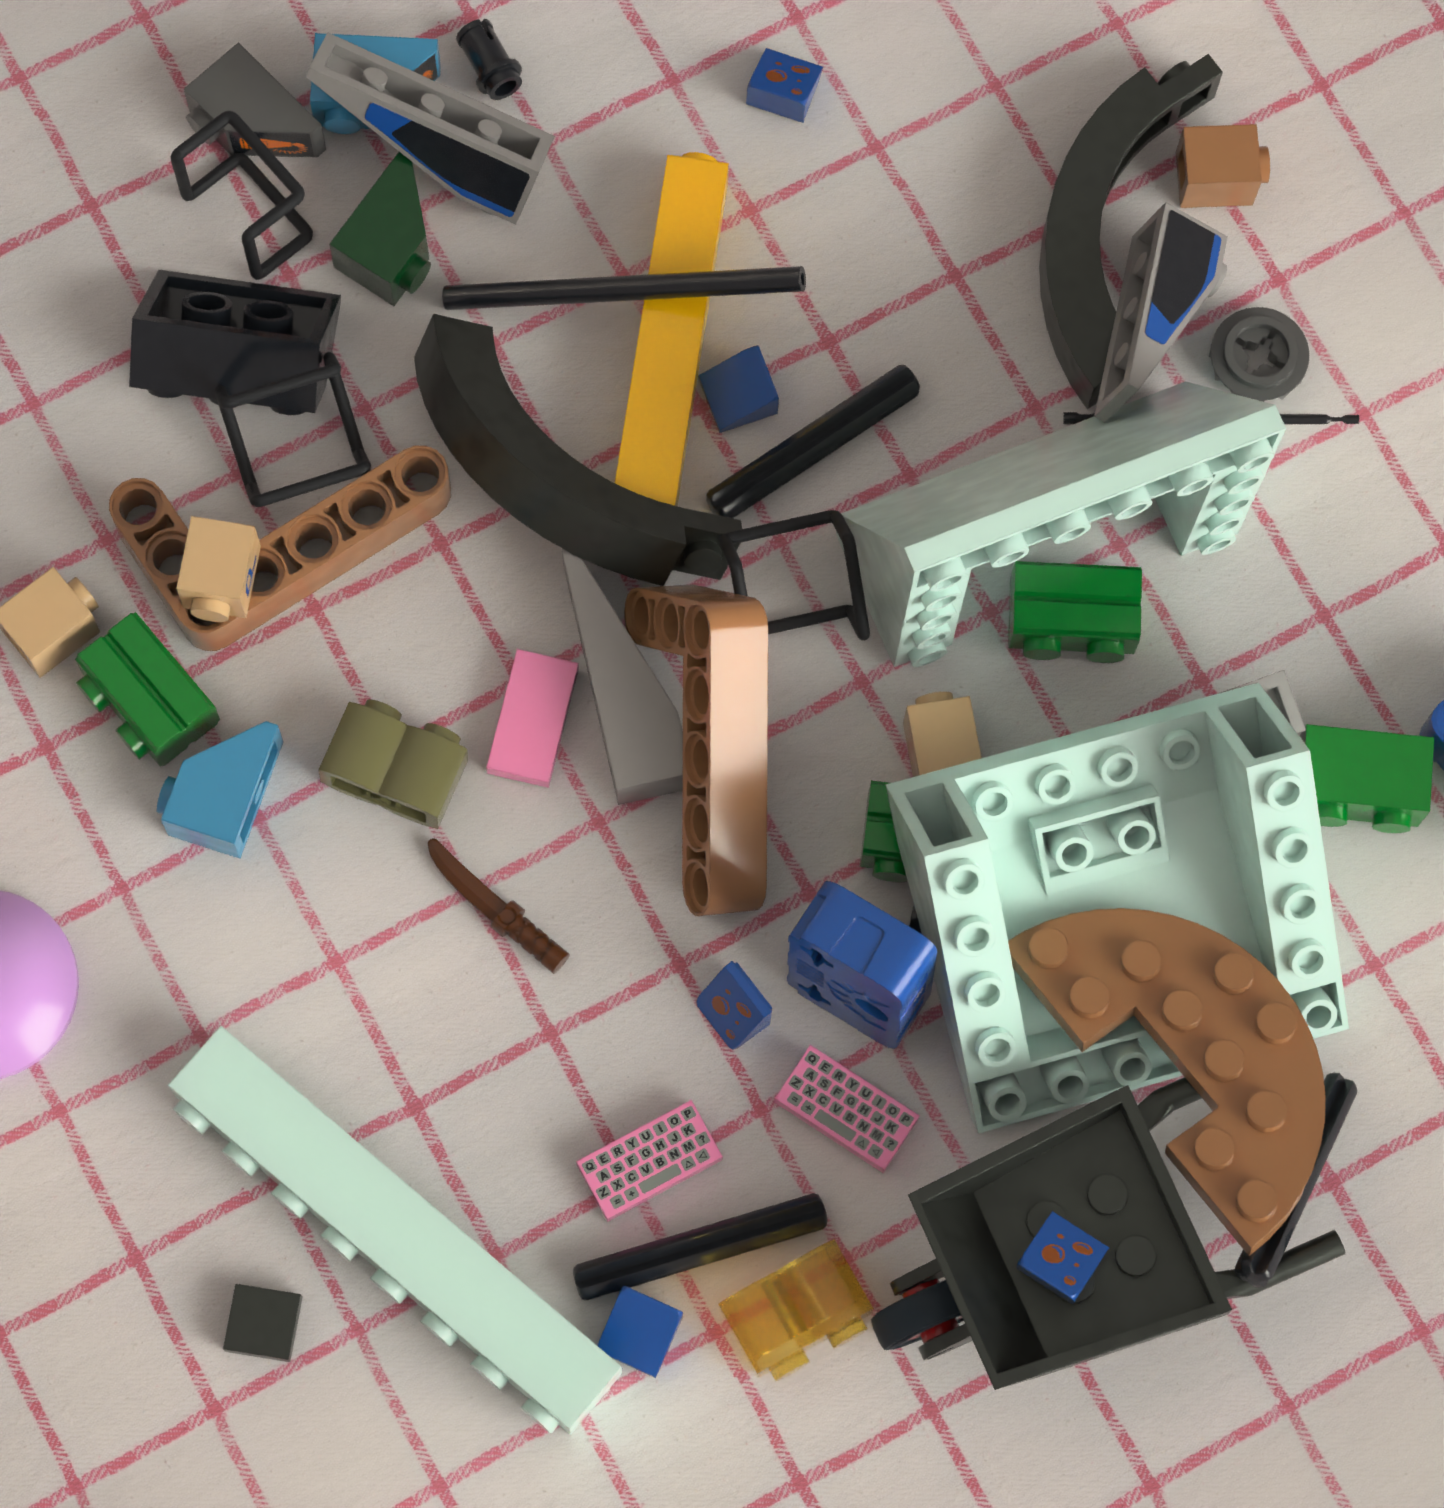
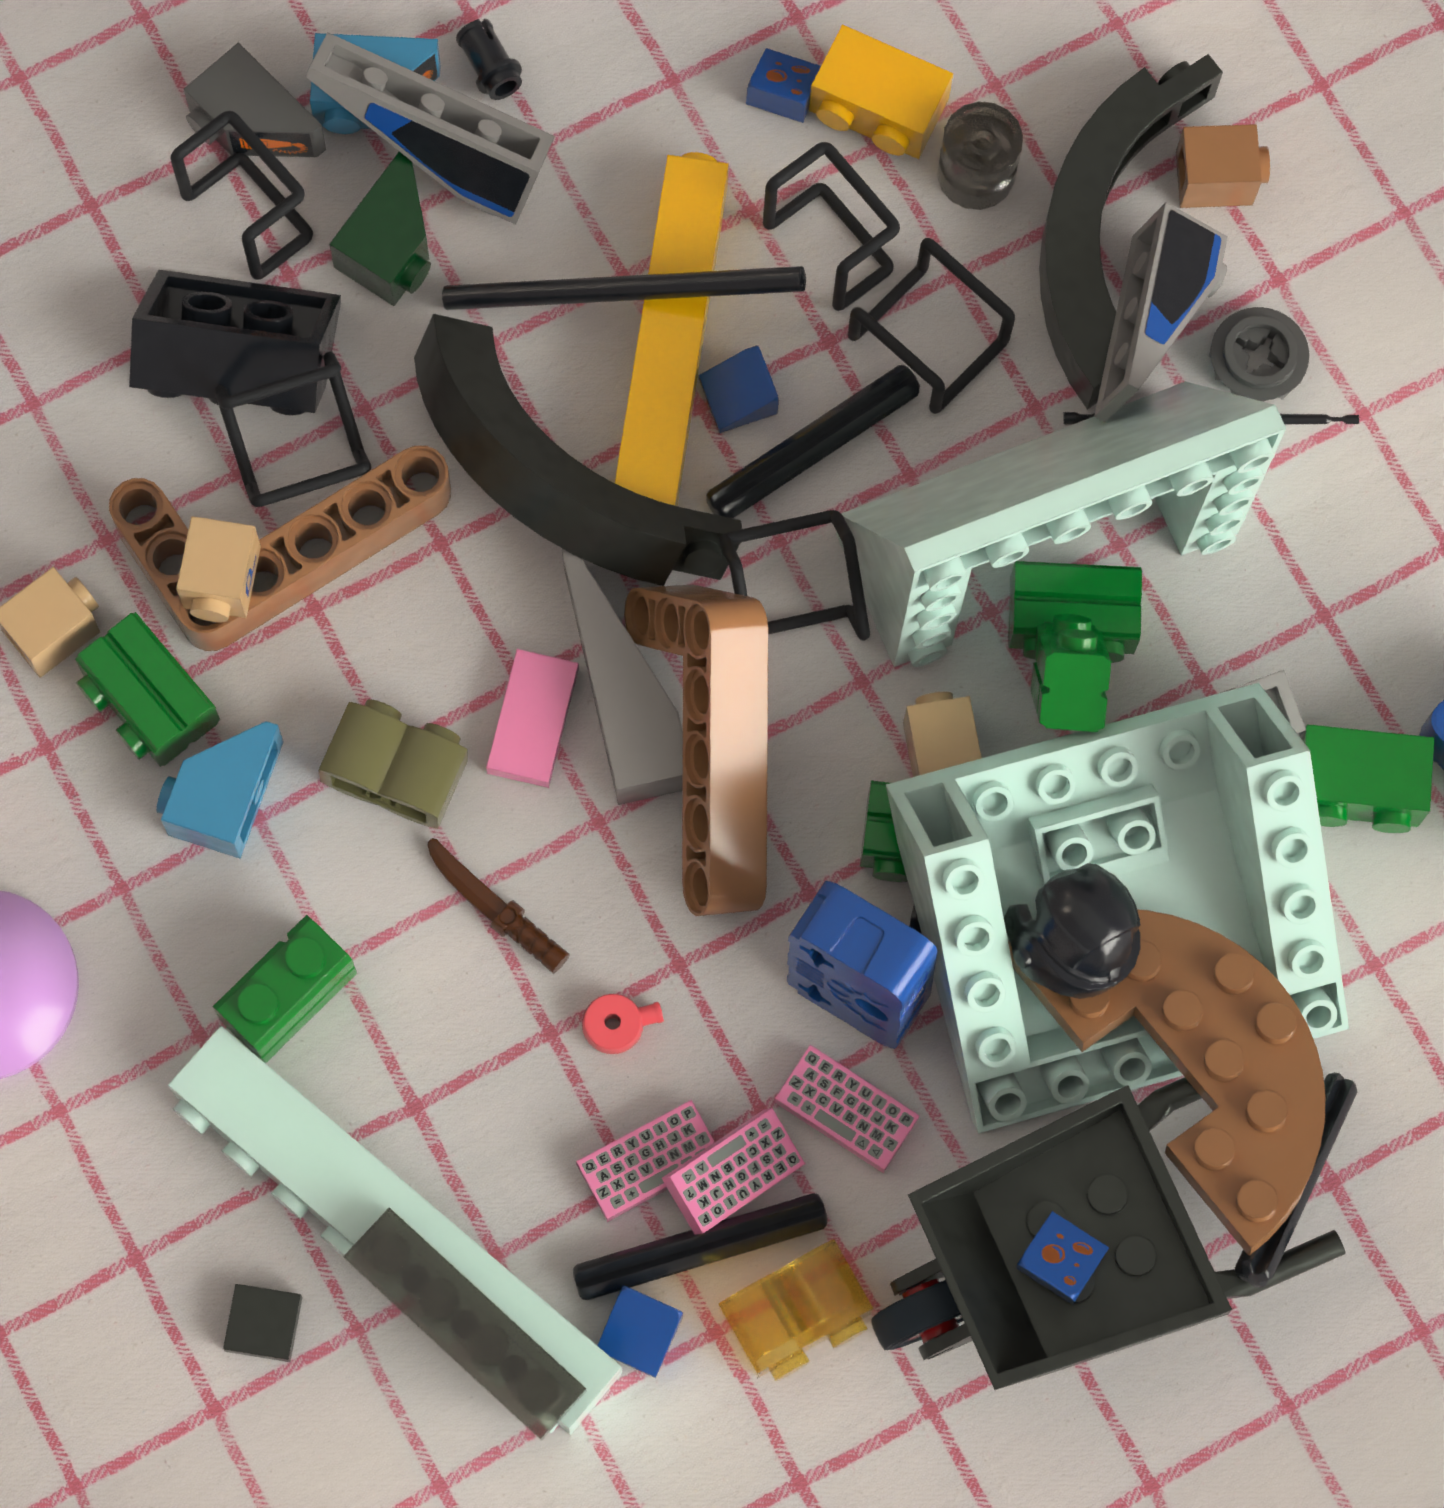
blue slope [696,961,772,1050] -> none
none -> green brick [212,915,357,1064]
none -> clear smoke plate [343,1207,587,1441]
none -> coral piece [582,994,664,1054]
none -> tile [662,1108,805,1234]
none -> black piece [763,142,900,311]
none -> yellow brick [809,24,954,159]
none -> black piece [847,238,1015,414]
none -> clear smoke wheel [937,101,1023,210]
none -> black helmet [1004,863,1141,999]
none -> green brick [1030,614,1112,732]

